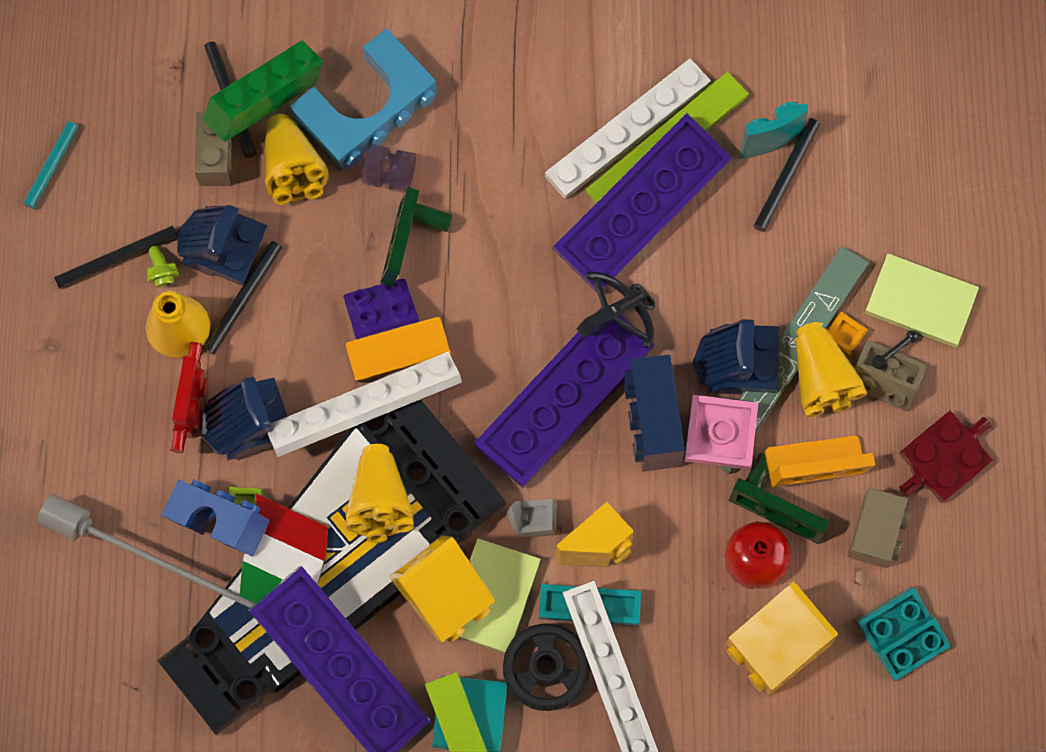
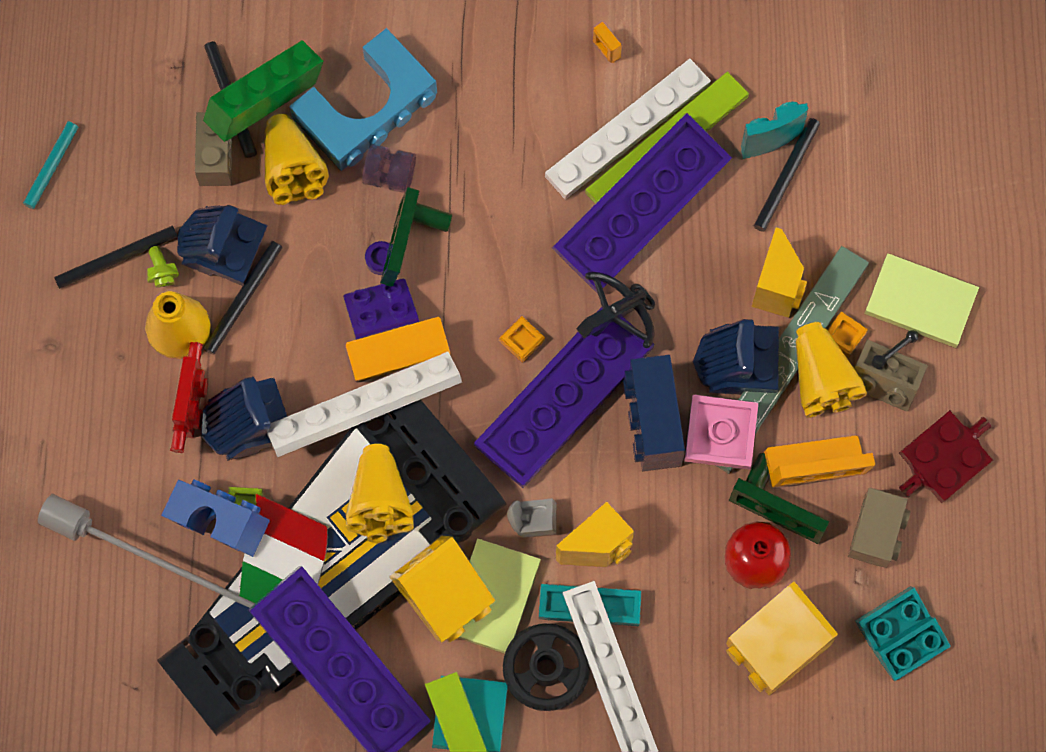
none -> dark purple tile [365,241,390,275]
none -> light orange tile [499,316,545,363]
none -> light orange tile [593,22,622,63]
none -> yellow slope [752,227,807,318]

